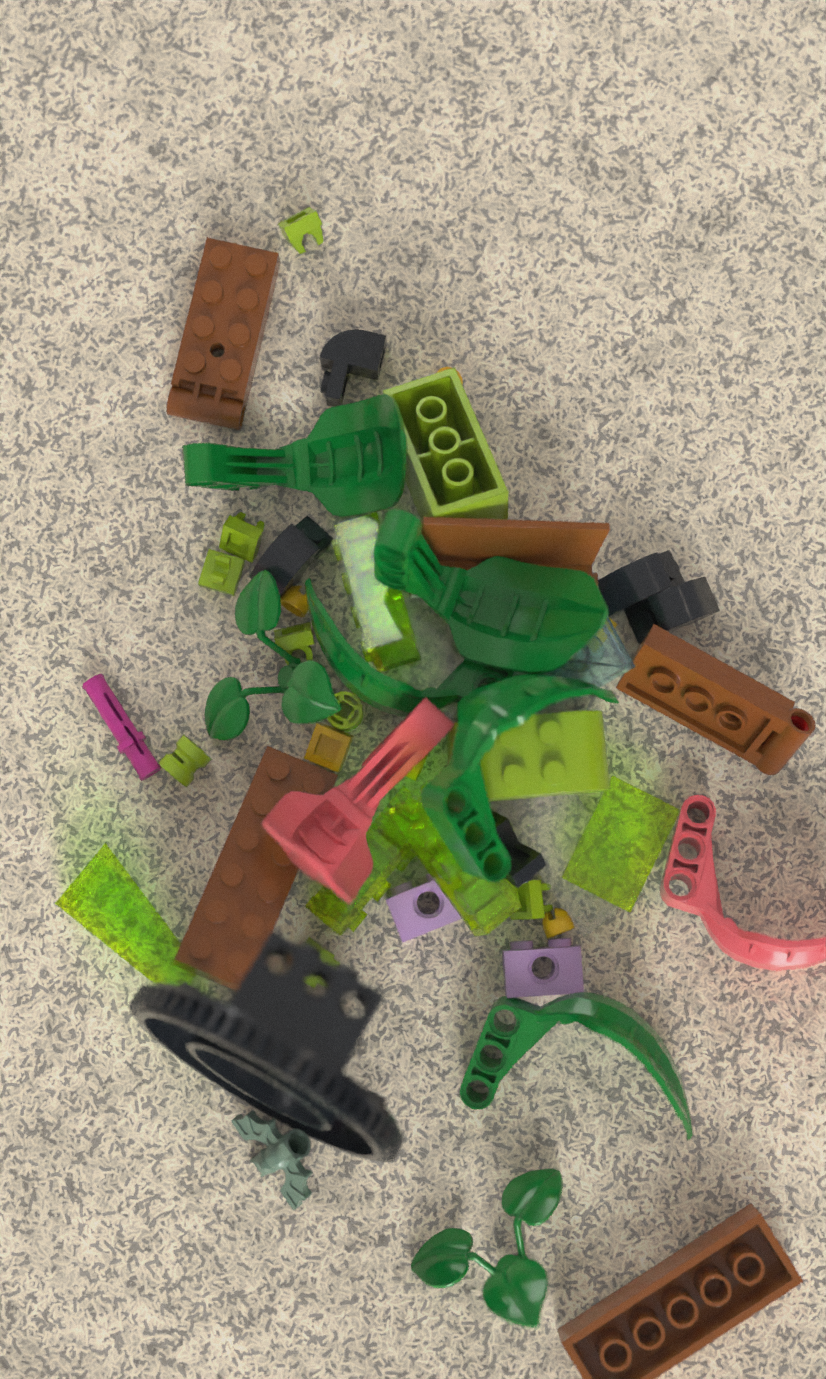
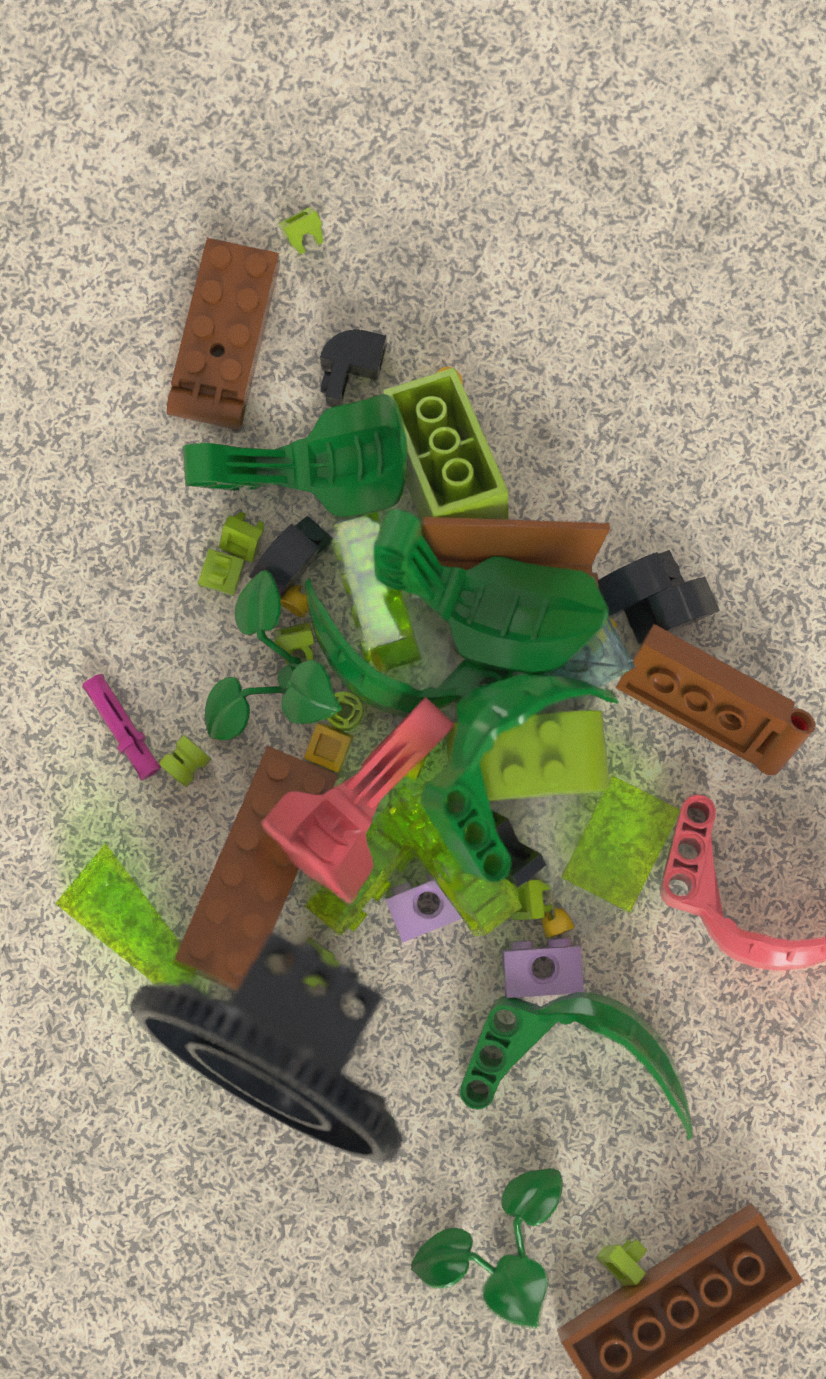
sand green animal [231,1110,312,1210] -> none
none -> lime tile [596,1239,647,1285]

